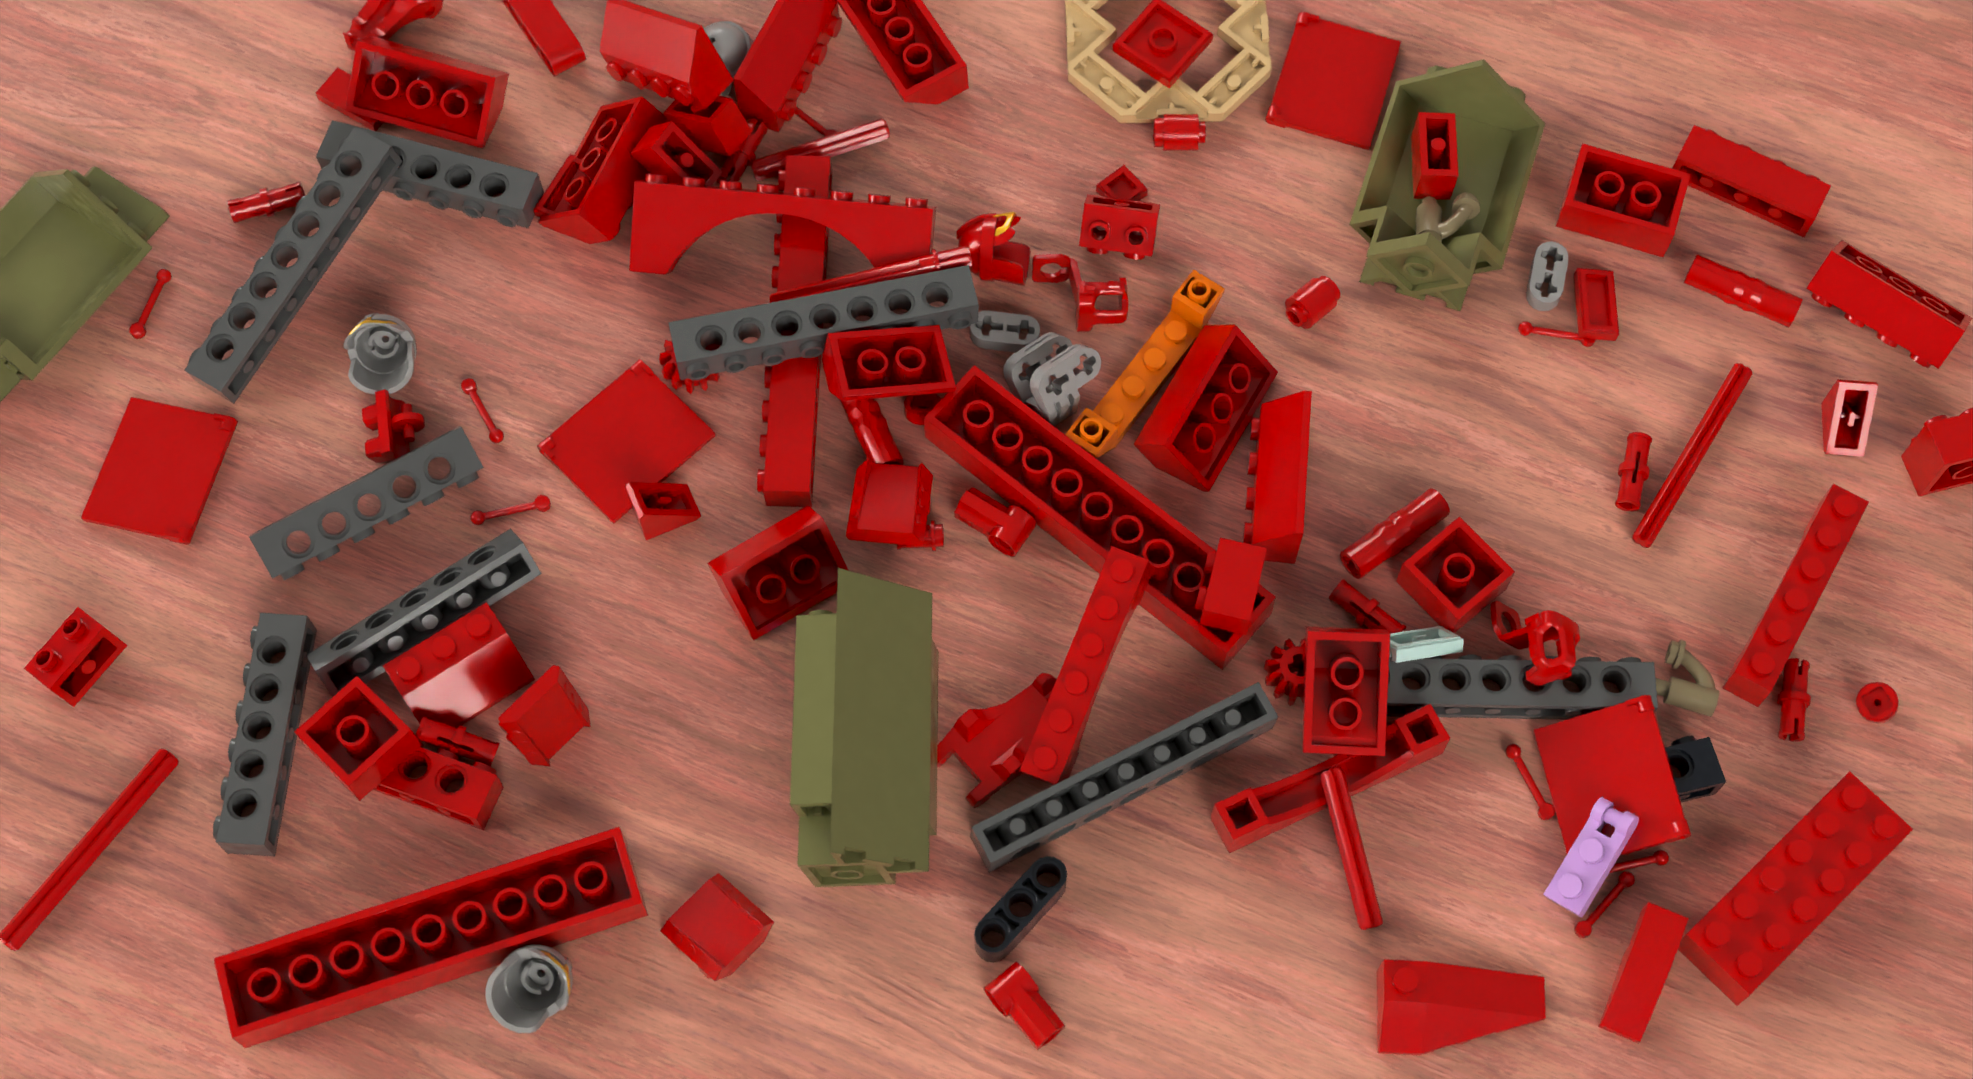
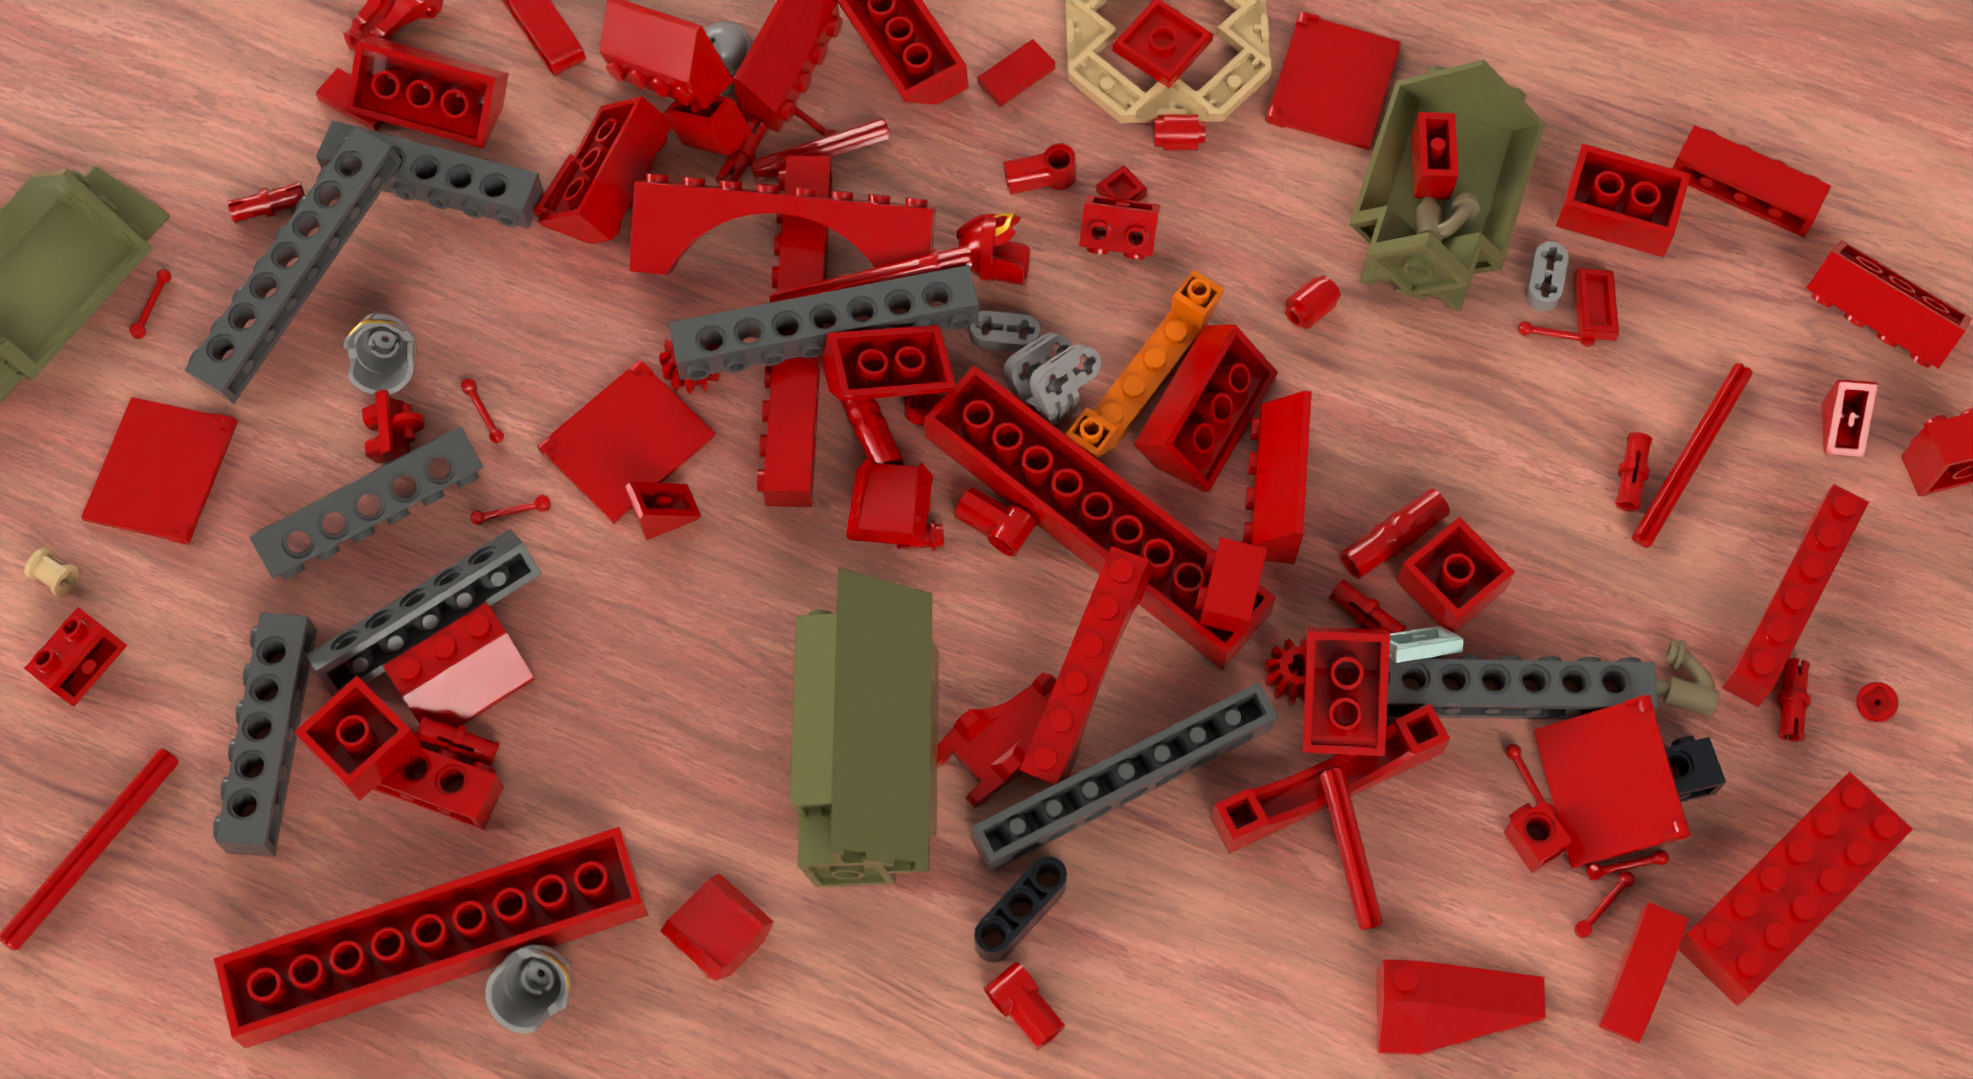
red slope [498,665,591,767] -> none
red brick [630,121,722,186] -> none
red slope [707,505,849,640] -> none
red piece [1032,254,1129,332] -> none
red piece [1491,601,1580,686] -> none
lavender plate [1543,797,1639,918] -> none
red axle [1683,254,1803,328] -> none
none -> tan bush [24,547,80,597]
none -> red tile [977,39,1056,107]
none -> red piece [1003,143,1077,195]
none -> red brick [1503,801,1573,873]

